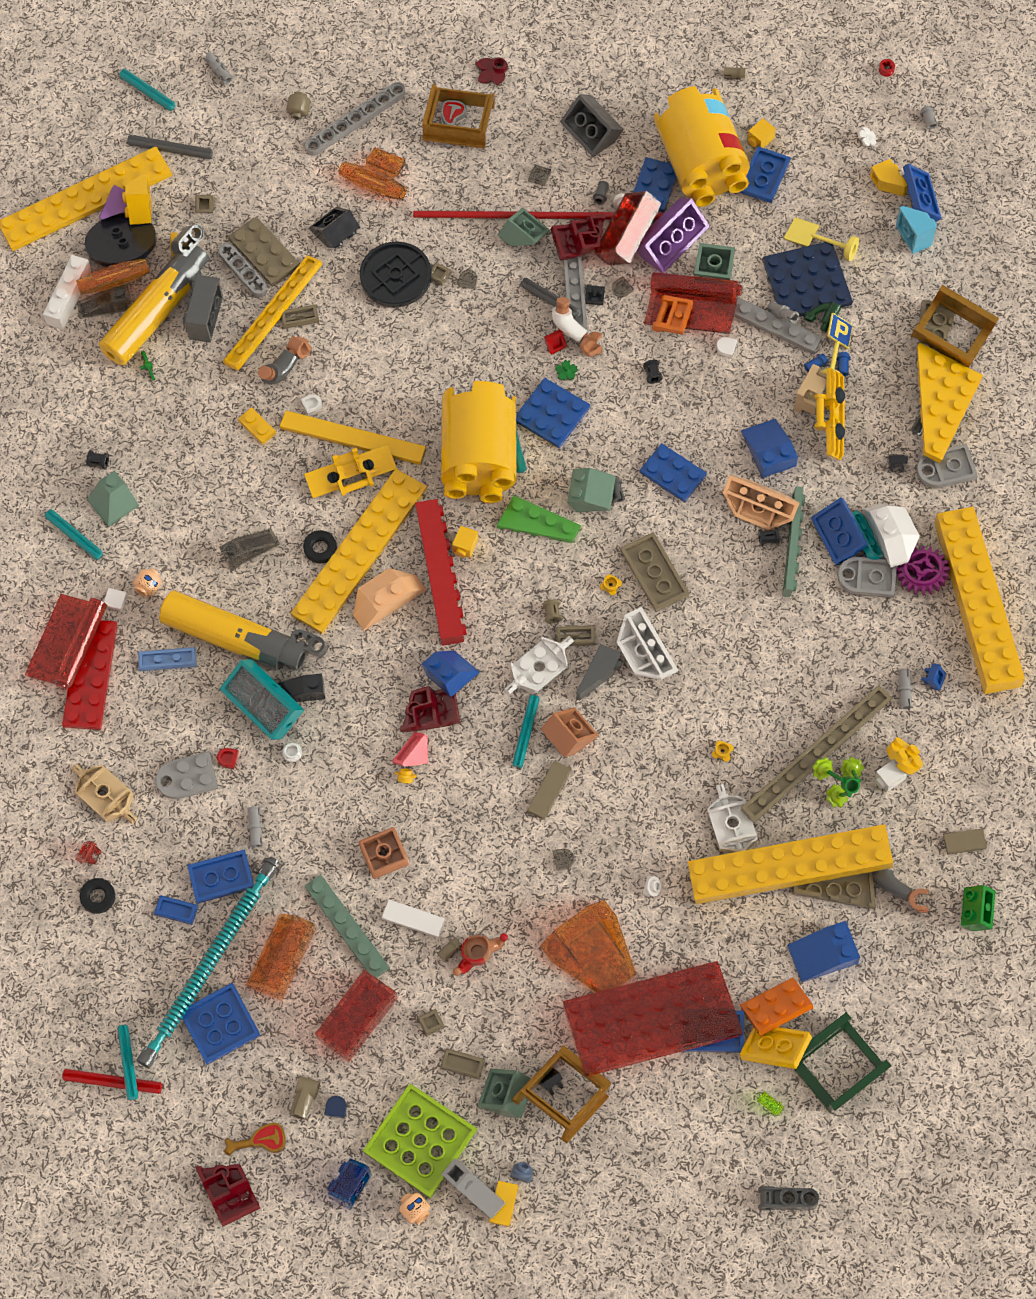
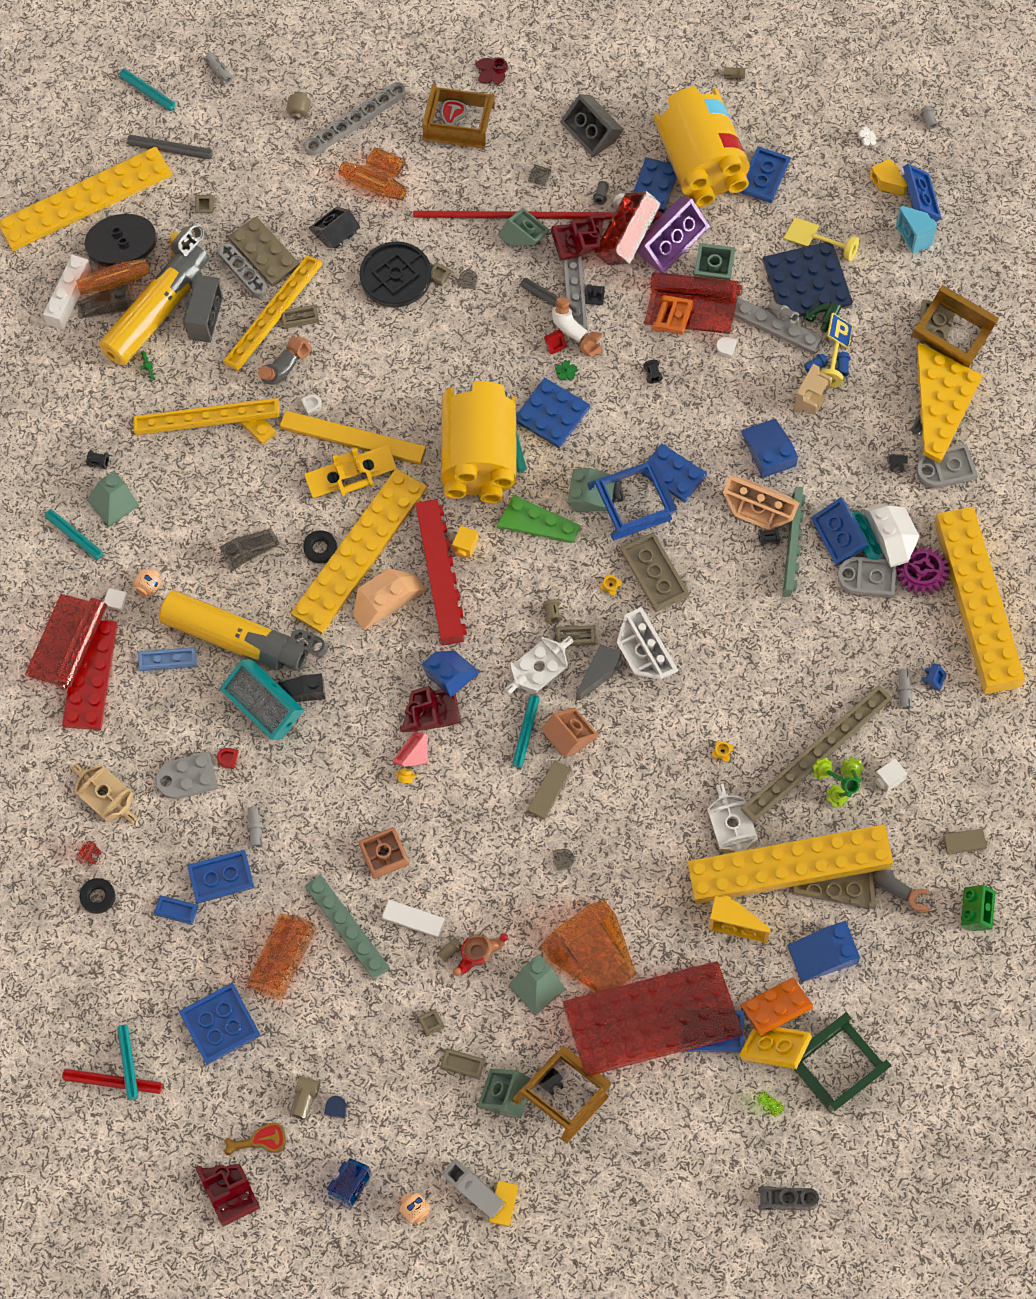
medium lavender slope [99,185,127,219] -> none
yellow slope [122,173,152,225] -> none
teal hose [136,857,281,1069] -> none
white plate [282,743,302,762] -> none
clear red brick [315,969,398,1062] -> none
lime piece [363,1083,478,1199] -> none
sand blue plate [510,1162,533,1183] -> none
clear smoke tile [612,276,634,298] -> none
white plate [642,876,662,897] -> none
yellow brick [747,118,776,148] -> none
yellow piece [814,368,845,461] -> none
red bush [879,59,895,77] -> none
yellow plate [886,737,923,775] -> none
none -> yellow tile [134,398,280,435]
none -> sand green slope [509,954,566,1015]
none -> blue piece [587,459,677,541]
none -> yellow slope [708,895,770,943]

